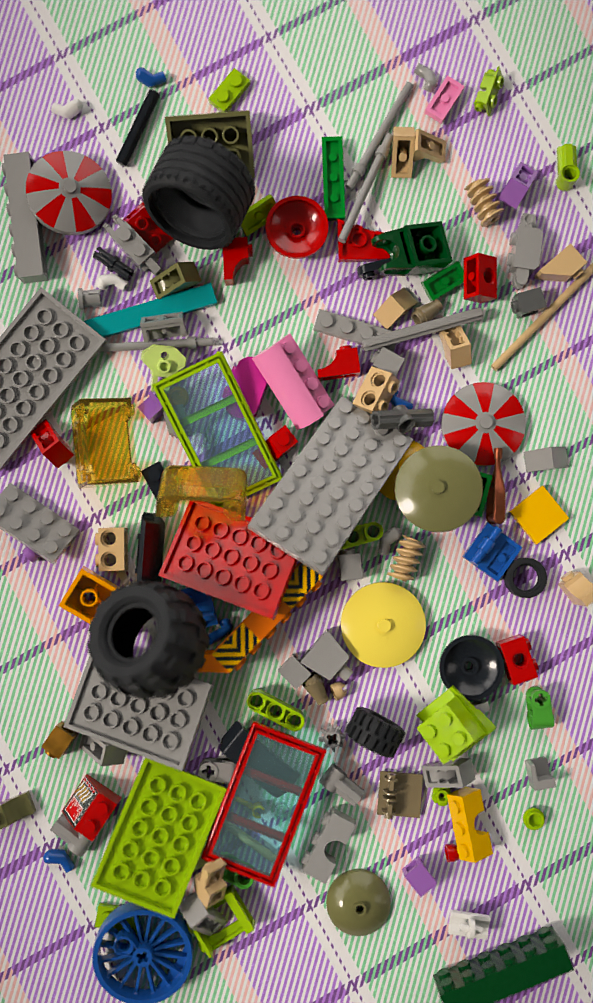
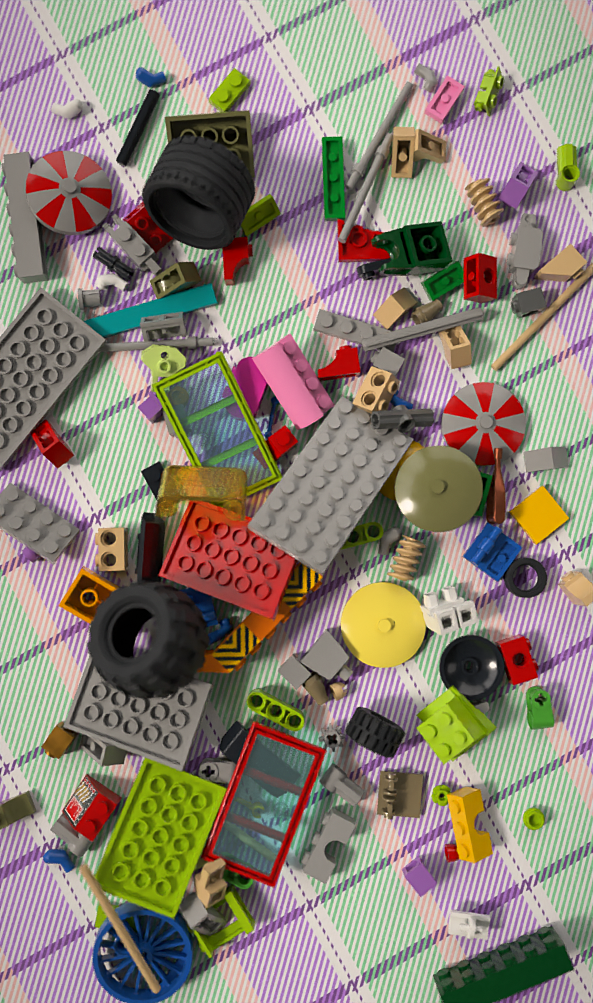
clear yellow windscreen [71,398,141,489] -> none
red dish [265,196,329,259] -> none
olive dish [326,869,391,936] -> none
light grey brick [338,549,363,581] -> none
light grey arch [421,758,475,788] -> none
light grey panel [525,756,556,791] -> none
none -> tan piece [79,864,161,993]
none -> blue hinge [264,396,279,439]
none -> white hips [420,585,479,636]

